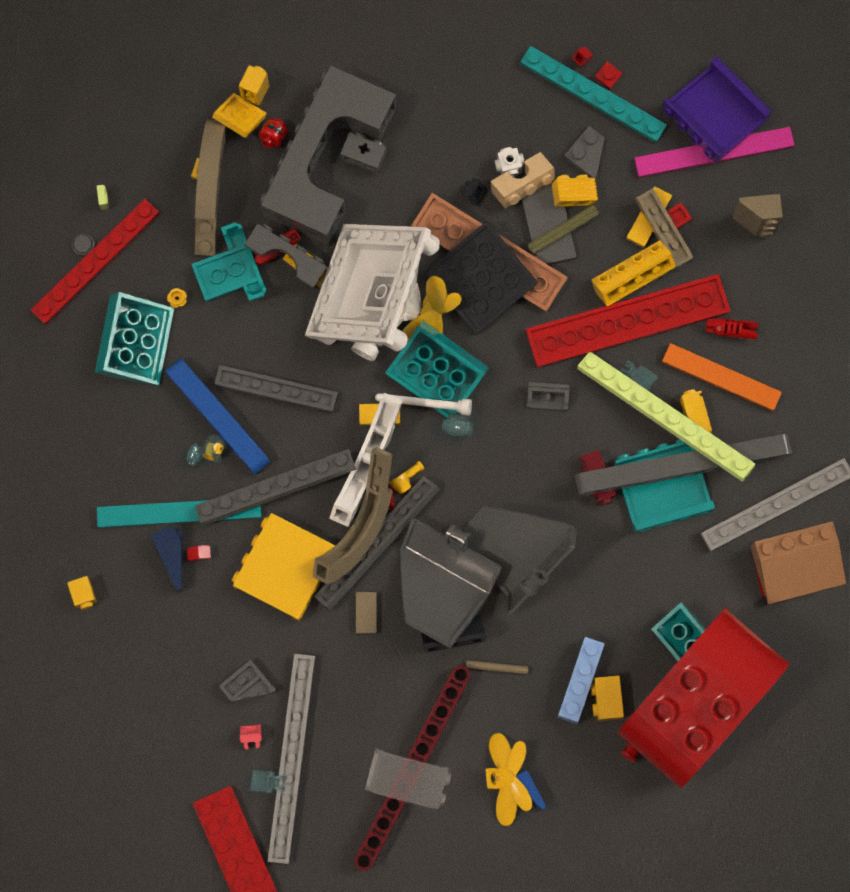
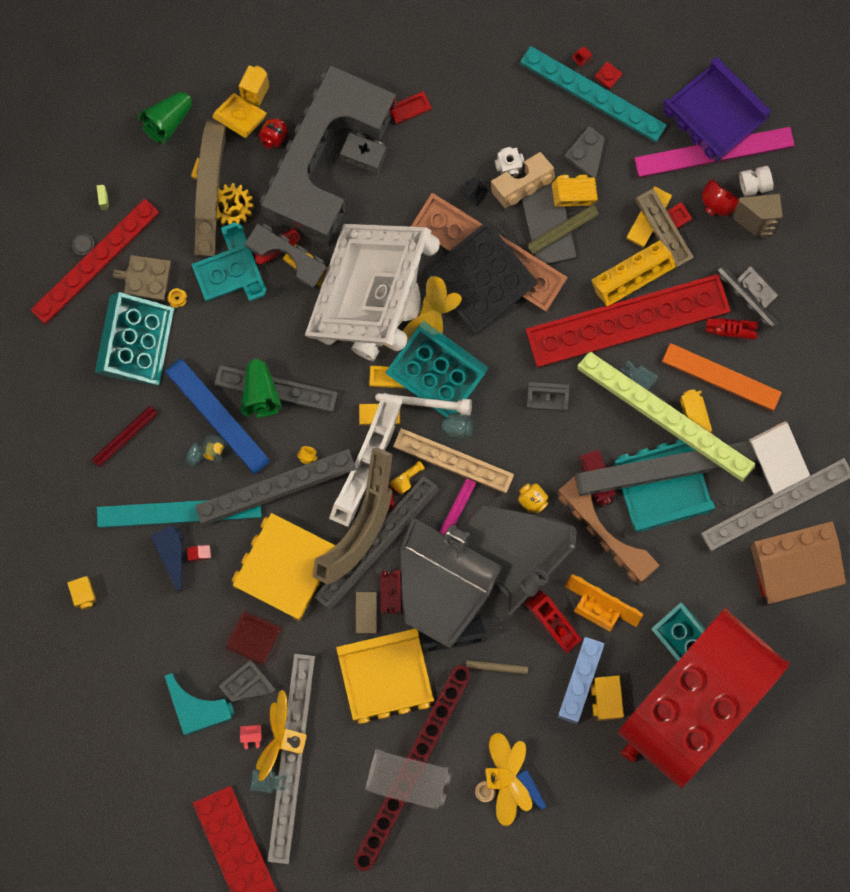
none -> dark red axle [92,406,157,467]
none -> dark tan plate [113,255,171,302]
none -> green cone [137,92,192,145]
none -> teal arch [165,673,235,737]
none -> yellow gear [217,183,254,226]
none -> clear red tile [226,612,281,665]
none -> green cone [241,359,282,418]
none -> yellow piece [256,690,307,781]
none -> yellow plate [297,446,317,464]
none -> yellow panel [336,629,434,724]
none -> yellow tile [369,366,406,389]
none -> dark red hinge [380,570,401,614]
none -> red tile [389,91,432,125]
none -> tan plate [393,428,514,494]
none -> dark pink axle [439,478,476,535]
none -> tan plate [475,781,496,802]
none -> yellow head [518,483,548,514]
none -> red slope [524,590,582,653]
none -> medium nougat arch [558,477,660,584]
none -> light orange bracket [565,574,643,632]
none -> red cylinder [702,179,739,217]
none -> dark grey bracket [717,266,780,327]
none -> white wheel [739,166,773,197]
none -> white tile [749,421,810,494]

